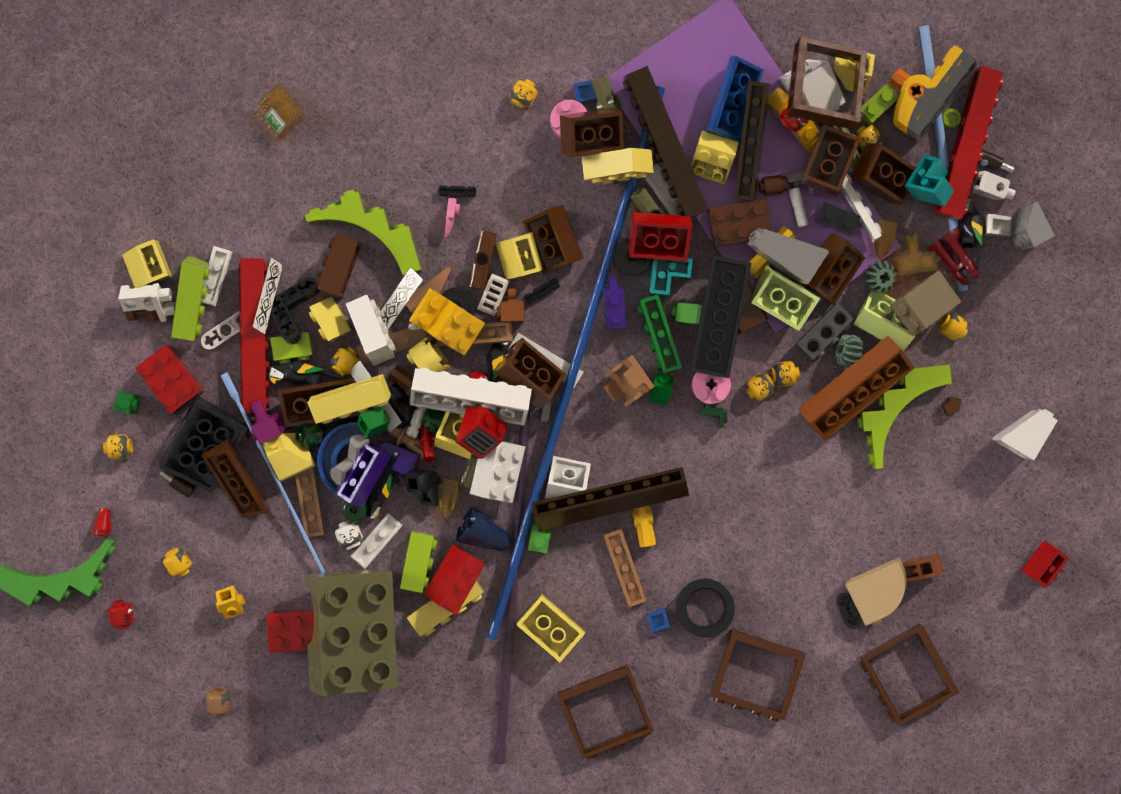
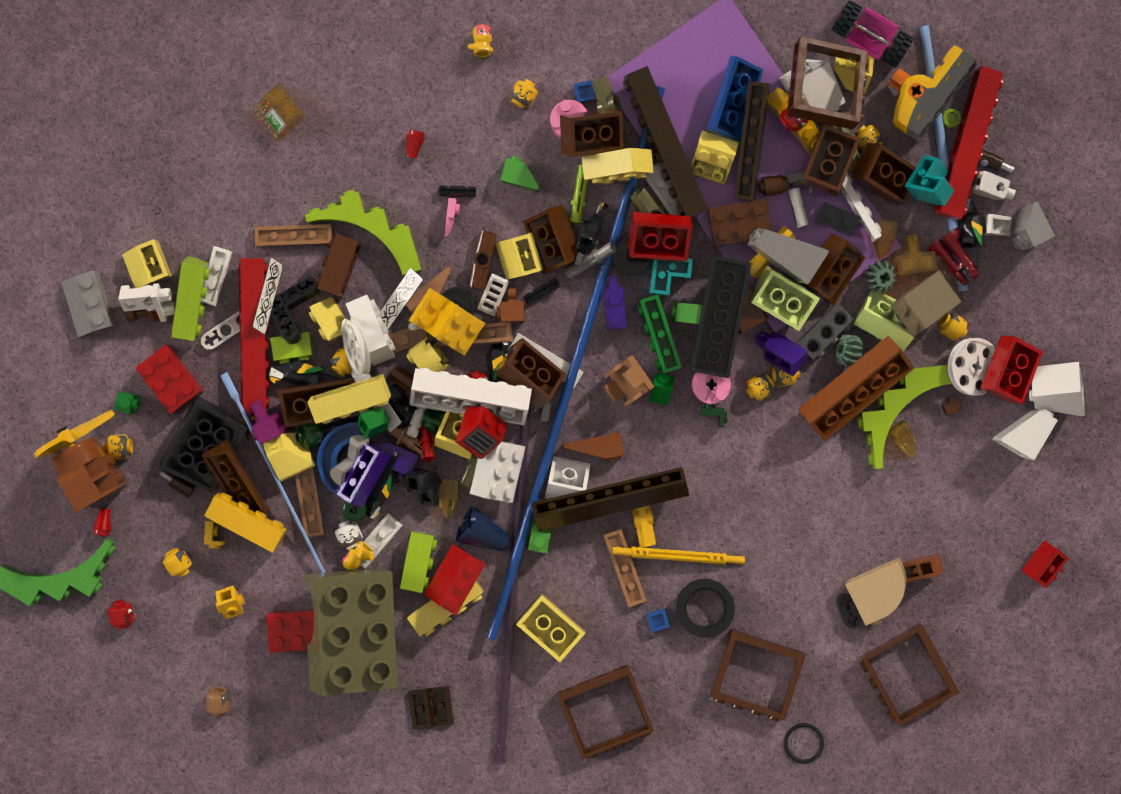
lime brick [861,83,899,125] -> none
none -> dark orange brick [34,410,128,513]
none -> light grey slope [62,270,115,338]
none -> yellow slope [204,492,287,553]
none -> yellow bracket [204,520,226,549]
none -> medium nougat plate [254,224,333,246]
none -> white wedge [342,317,371,376]
none -> yellow animal [342,541,374,571]
none -> red cone [405,129,425,159]
none -> dark brown slope [408,685,454,729]
none -> yellow animal [467,24,493,58]
none -> bright green slope [501,156,539,192]
none -> dark orange slope [563,432,625,461]
none -> light grey axle [565,242,617,279]
none -> lime pin [569,165,588,224]
none -> black animal [574,203,608,267]
none -> yellow axle [612,546,745,565]
none -> dark purple hinge [755,331,808,376]
none -> black tyre [784,723,824,763]
none -> plate [831,0,914,68]
none -> clear yellow plate [889,420,916,458]
none -> white wedge [948,338,996,396]
none -> red brick [980,336,1043,405]
none -> white slope [1029,362,1085,416]

